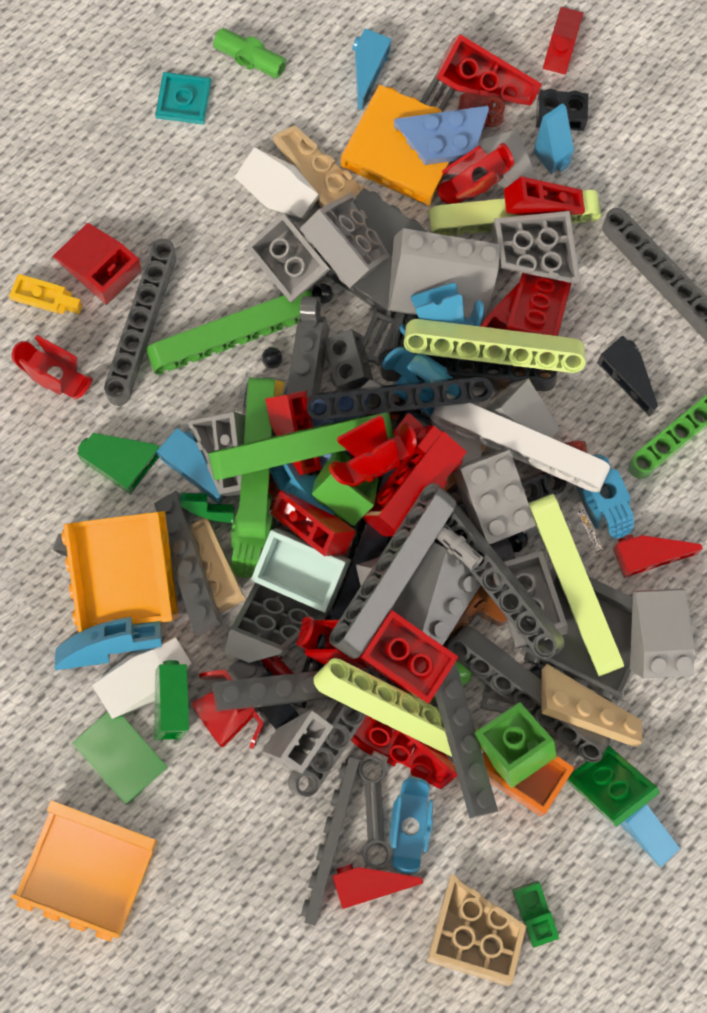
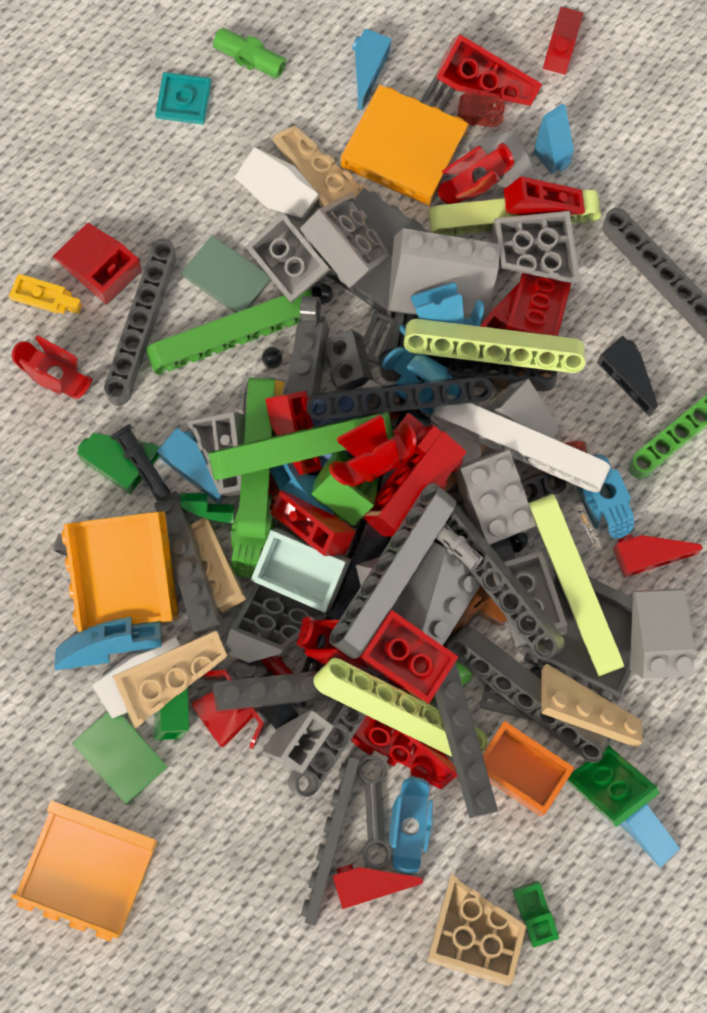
medium blue wing [394,106,489,165] -> none
bright green slope [475,702,556,788] -> none
black brick [536,89,589,131] -> none
none -> black pin [111,424,172,502]
none -> tan wing [112,631,227,728]
none -> sand green tile [181,235,272,313]

